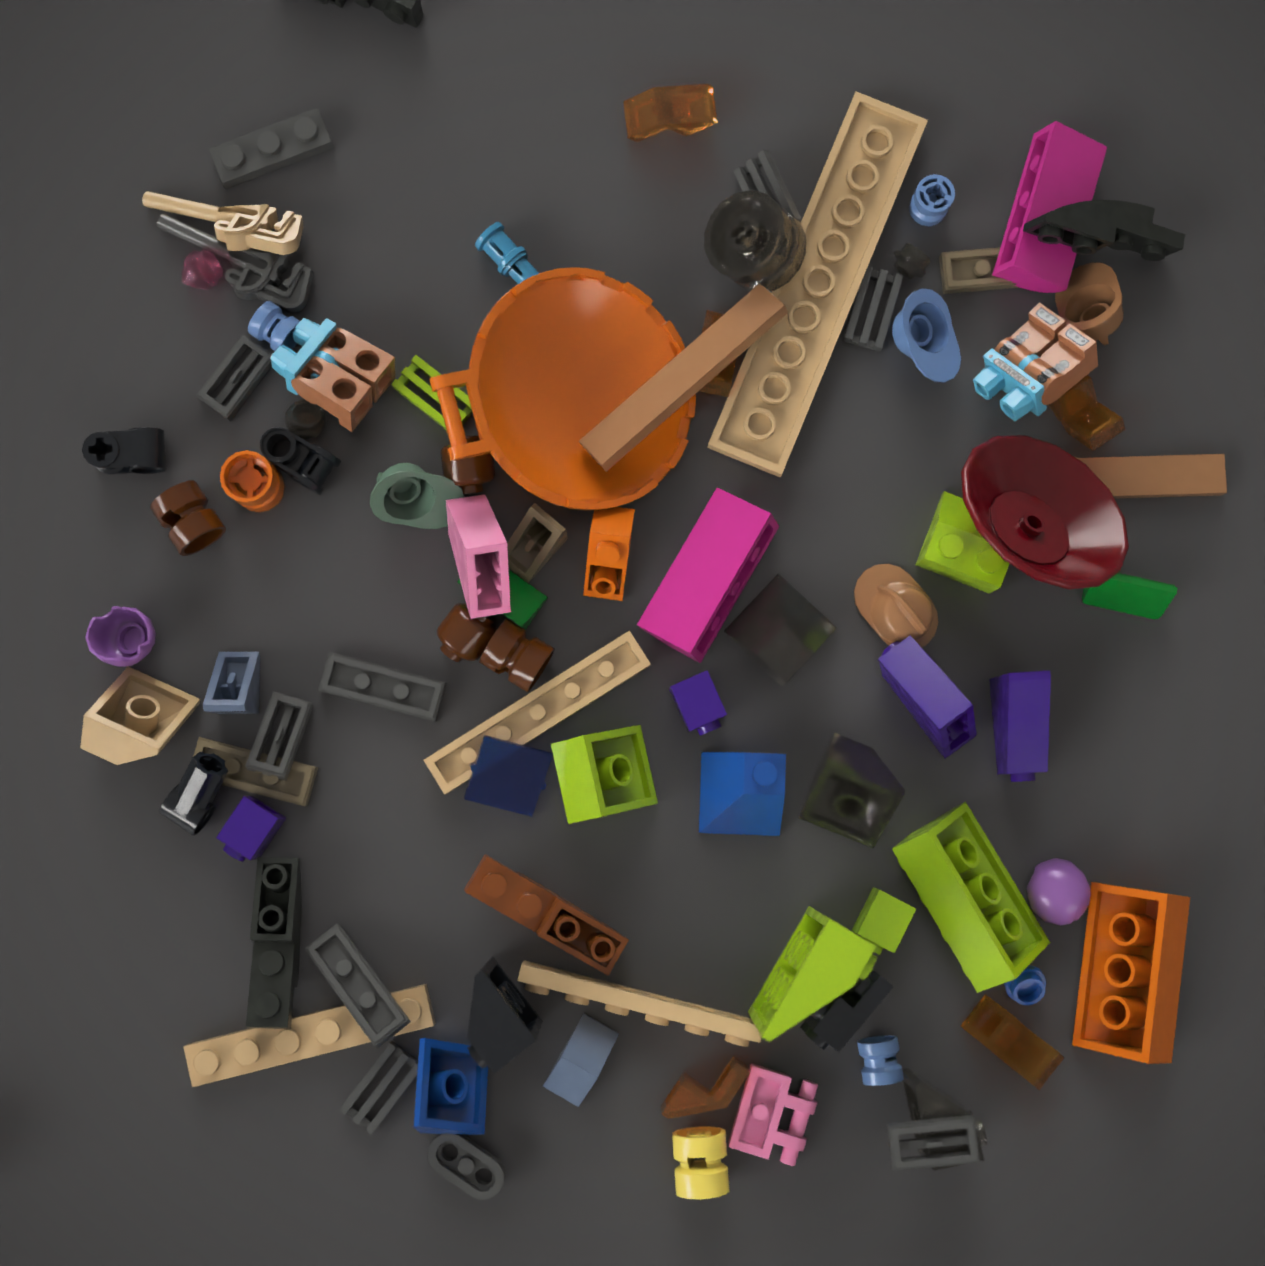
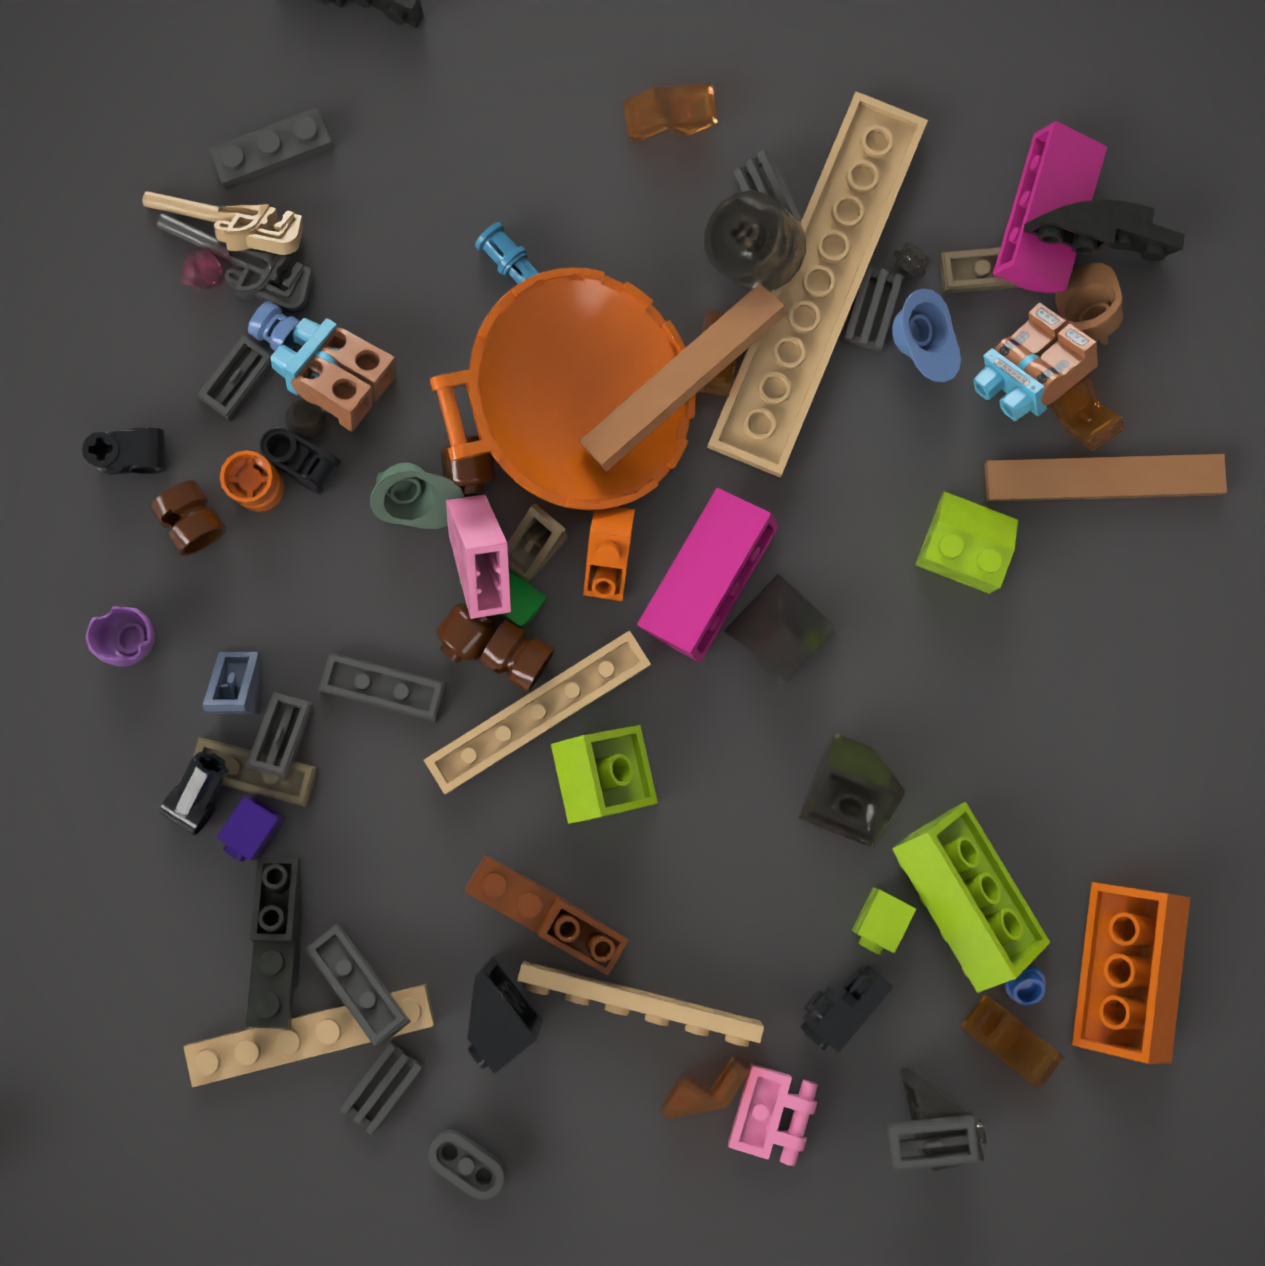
tan slope [80,666,200,765] -> none
lime tile [391,355,473,430] -> none
blue slope [414,1038,488,1135] -> none
clear blue piece [464,735,553,817] -> none
sand blue slope [543,1013,619,1107] -> none
dark purple brick [669,670,727,736] -> none
light yellow wheel [672,1126,729,1199] -> none
blue slope [699,752,786,836] -> none
lime slope [748,906,877,1042] -> none
medium nougat piece [854,564,938,647] -> none
medium blue wheel [857,1035,904,1086] -> none
dark purple slope [878,635,977,759] -> none
medium blue wheel [909,174,955,226] -> none
dark red dish [961,435,1129,589] -> none
dark purple slope [989,670,1051,782] -> none
medium lavender hair [1027,858,1091,926] -> none
green slope [1082,573,1178,620] -> none

